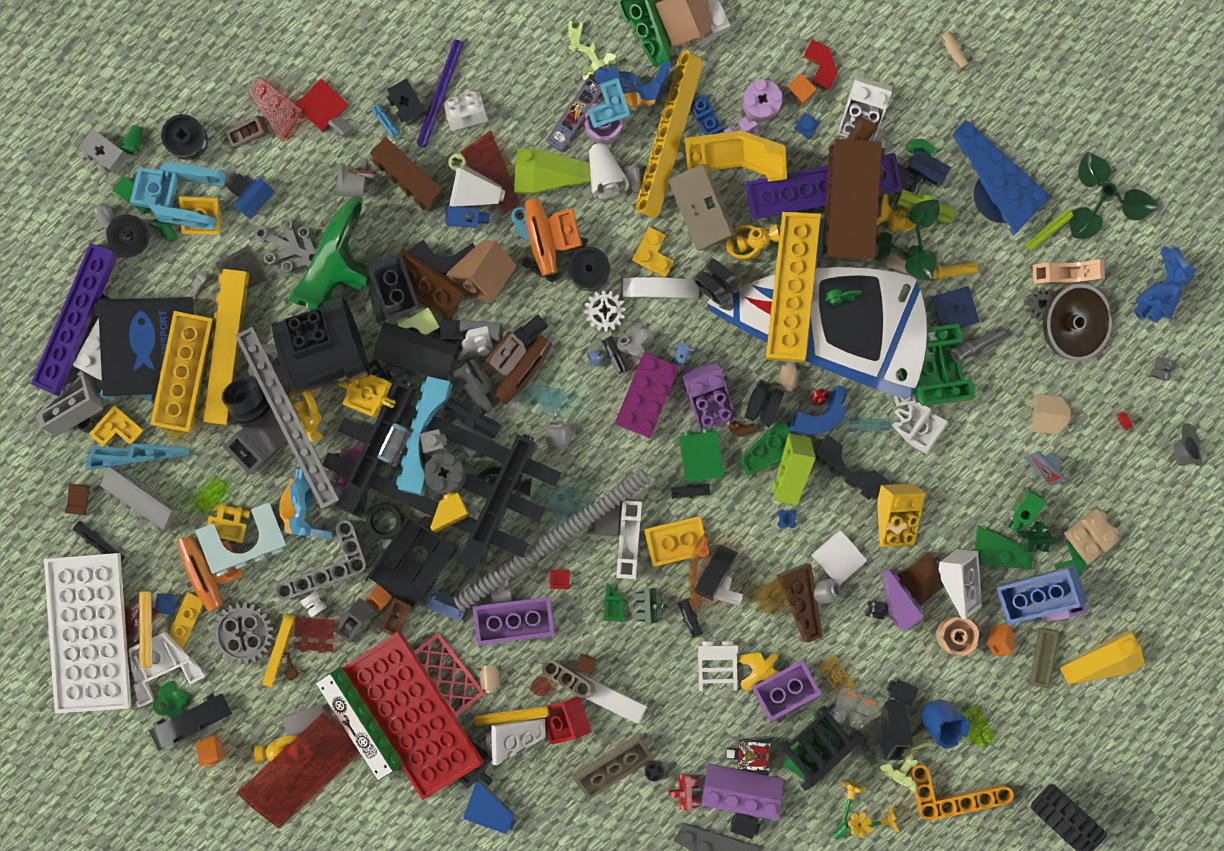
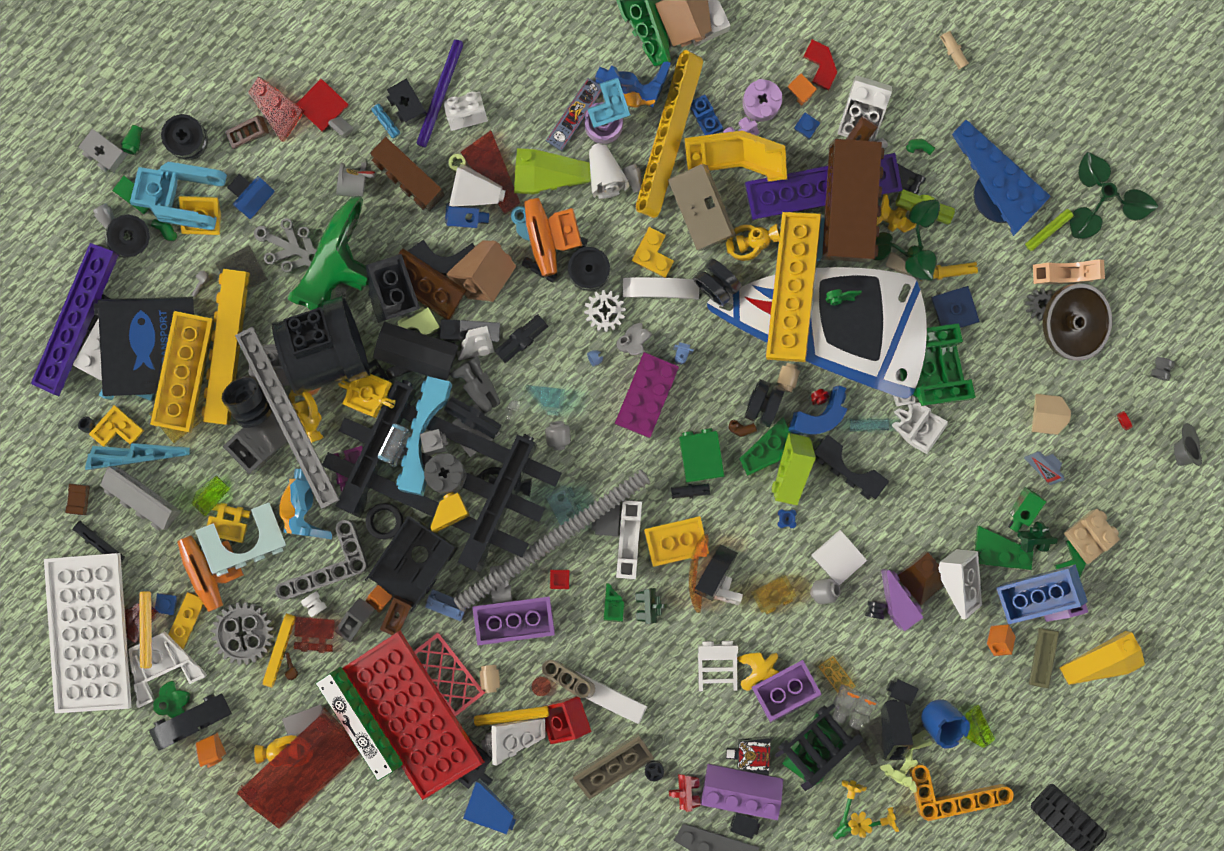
light grey wedge [38,370,103,437] -> none
reddish brown plate [485,331,553,405] -> none
yellowish green piece [568,21,617,80] -> none
reddish brown piece [575,653,597,675] -> none
black axle [601,336,627,374] -> none
black pin [677,598,703,638] -> none
medium lavender slope [680,360,736,431] -> none
reddish brown wing [777,563,823,643] -> none
yellow slope [877,483,926,547] -> none
dark blue panel [907,150,951,187] -> none
light nougat brick [936,616,979,656] -> none
dark grey pin [951,326,1006,364] -> none
blue hips [1134,246,1196,323] -> none

